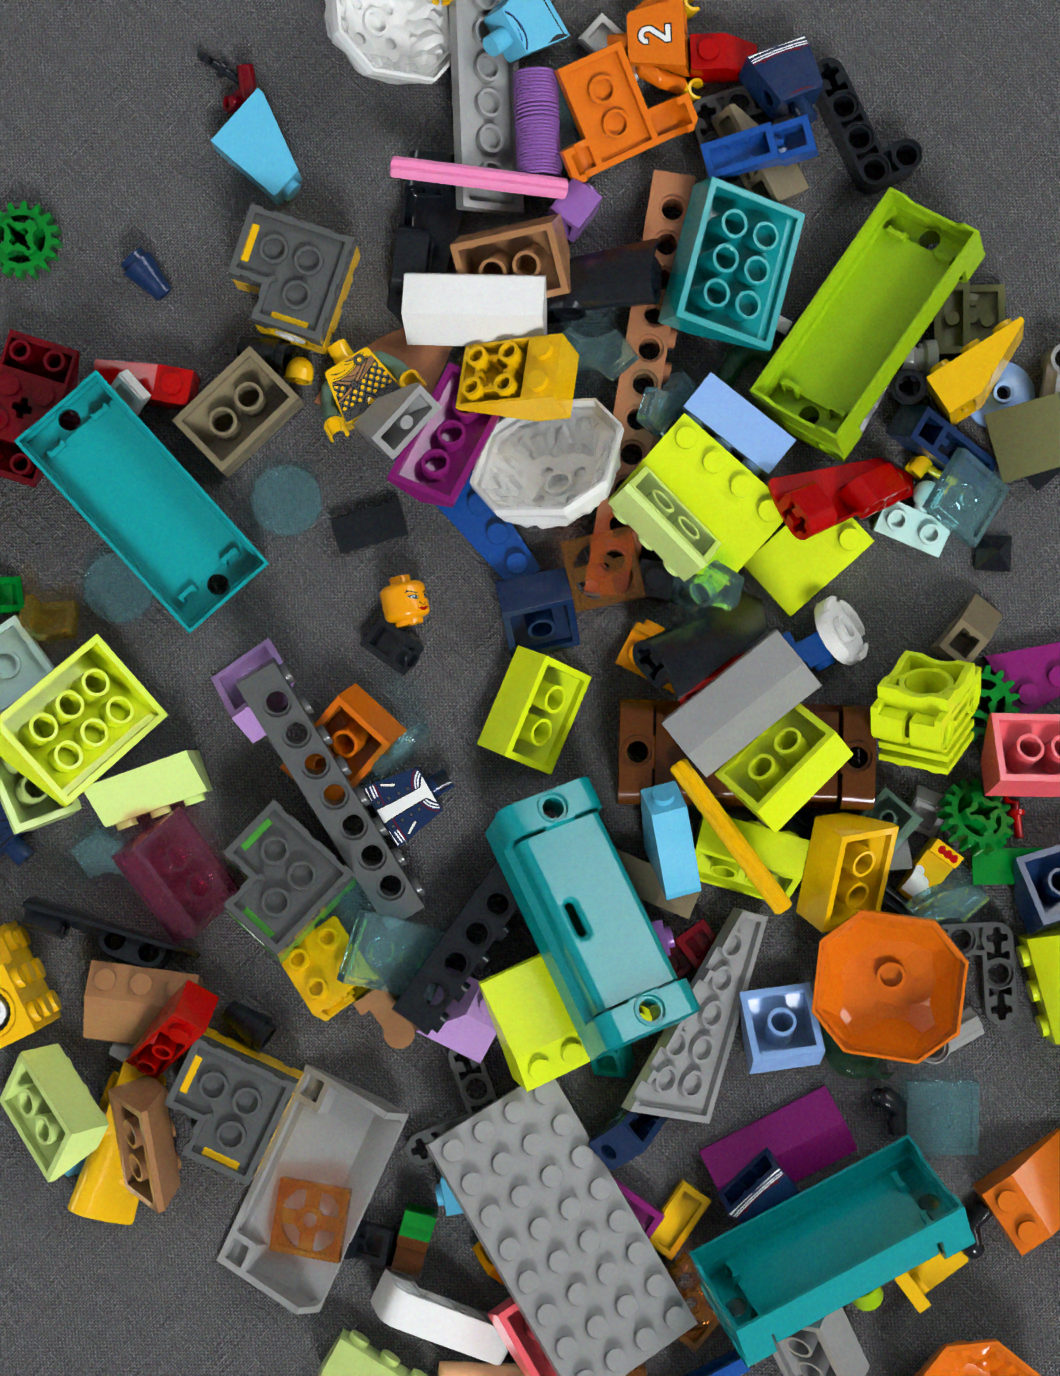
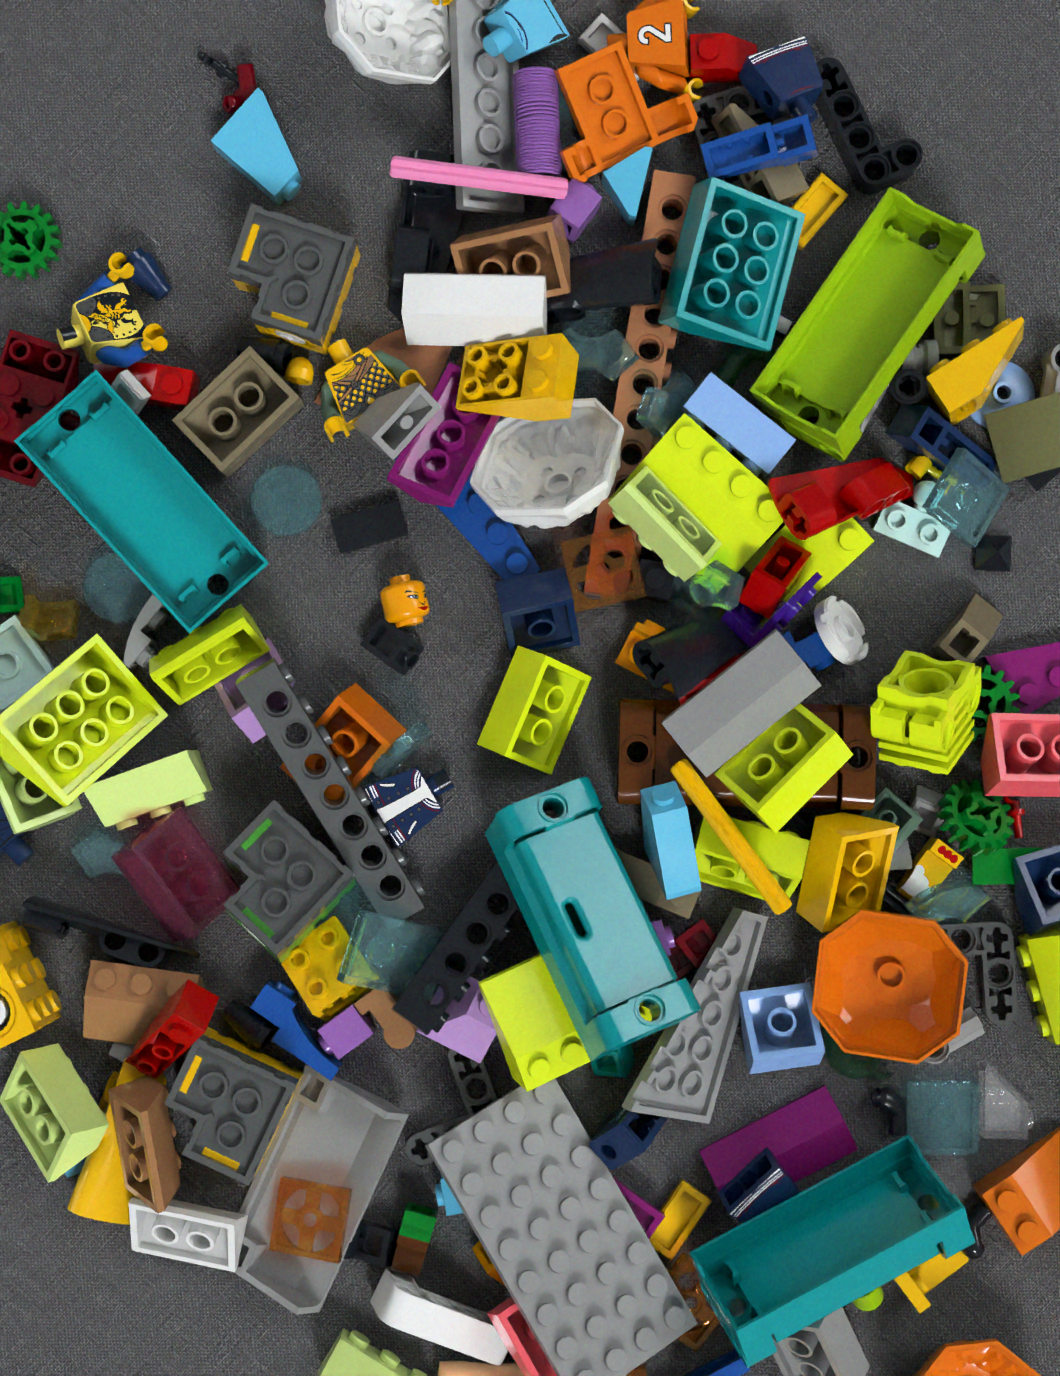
none -> torso [56,252,168,368]
none -> light grey slope [123,594,168,669]
none -> white slope [129,1196,248,1272]
none -> neon yellow slope [149,604,270,706]
none -> blue slope [250,980,343,1081]
none -> medium lavender brick [317,1000,376,1060]
none -> medium azure slope [601,146,653,226]
none -> dark purple bracket [721,572,822,648]
none -> red brick [738,535,812,619]
none -> yellow tile [791,172,848,251]
none -> clear slope [976,1060,1033,1140]

